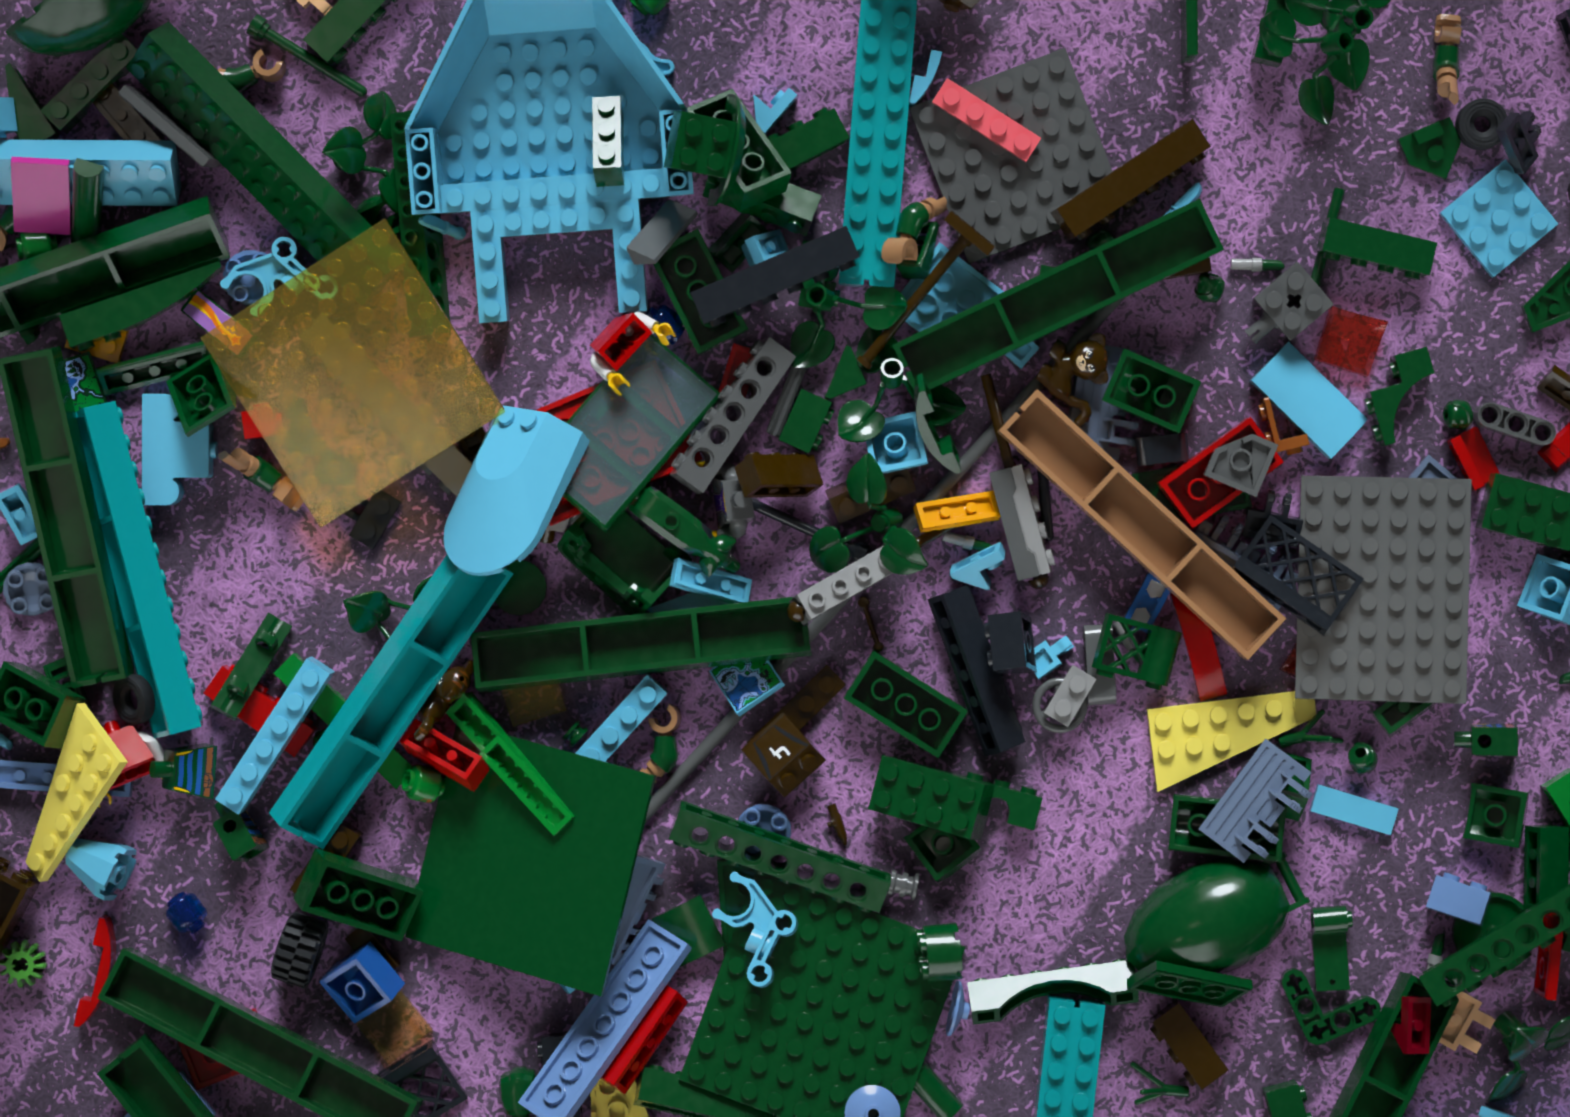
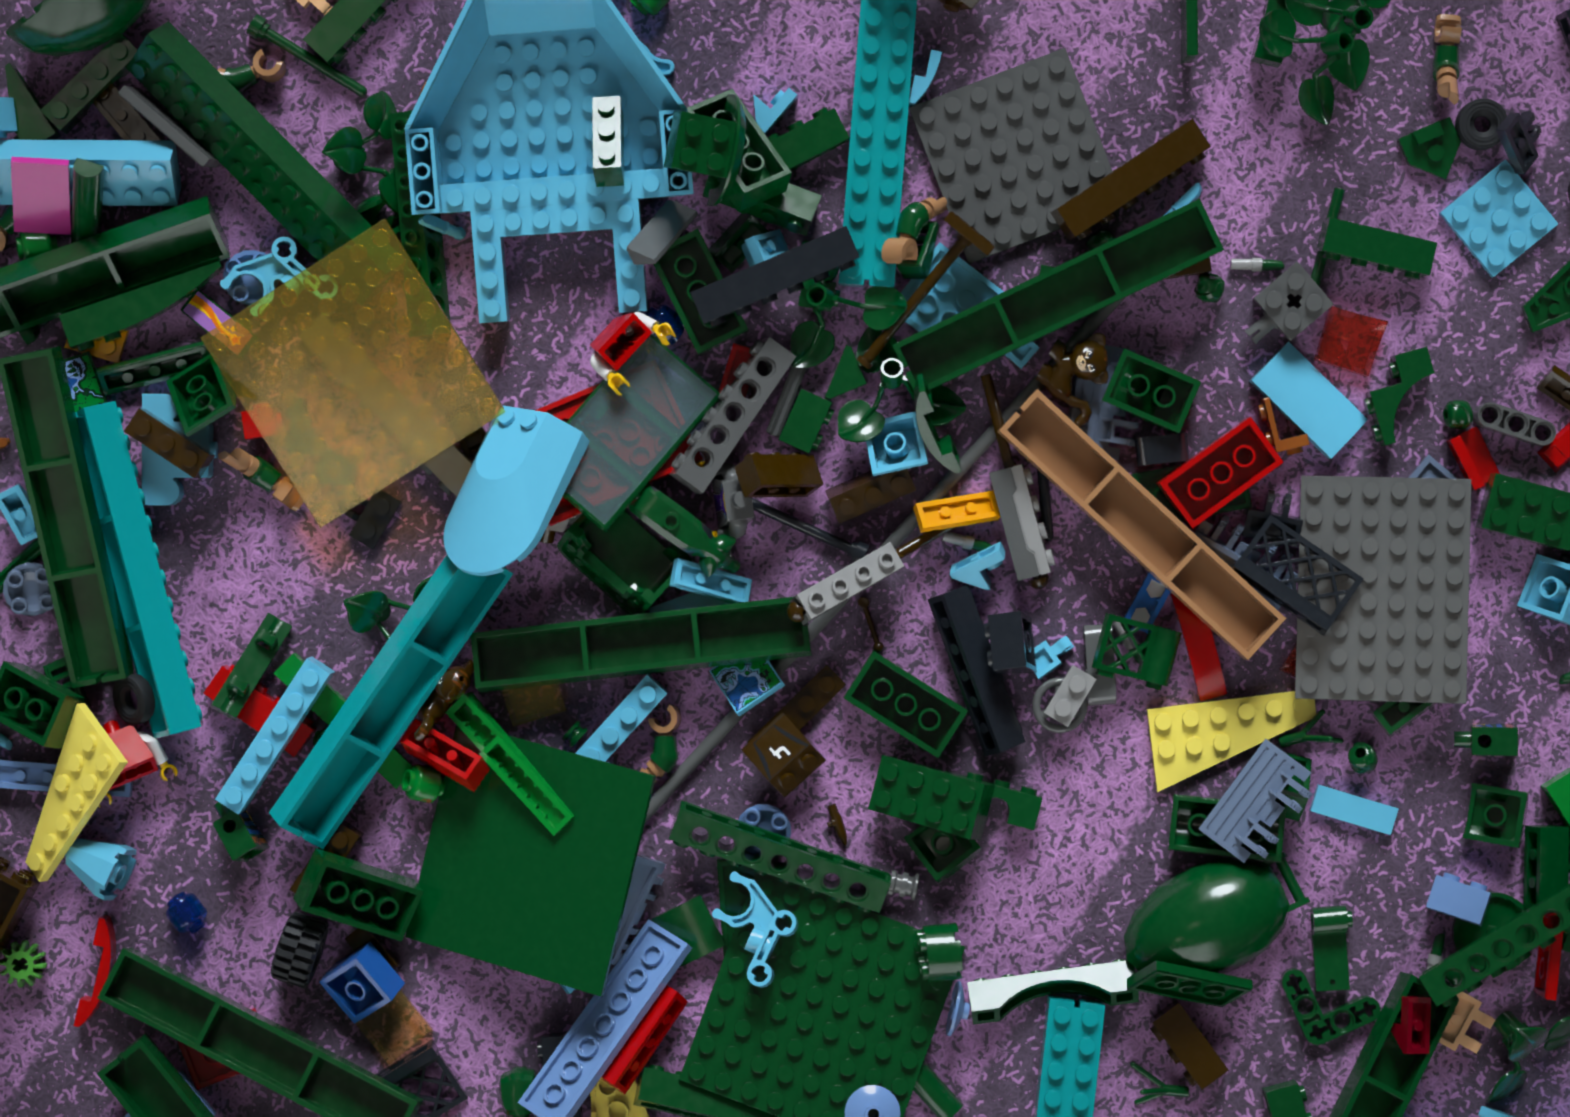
torso [149,743,217,799] -> none
dark green tile [495,560,547,616] -> none
dark green plant [809,453,929,575] -> none
coral plate [932,78,1041,163] -> none
dark grey plate [1203,434,1278,497] -> none
none -> dark brown brick [124,408,215,479]

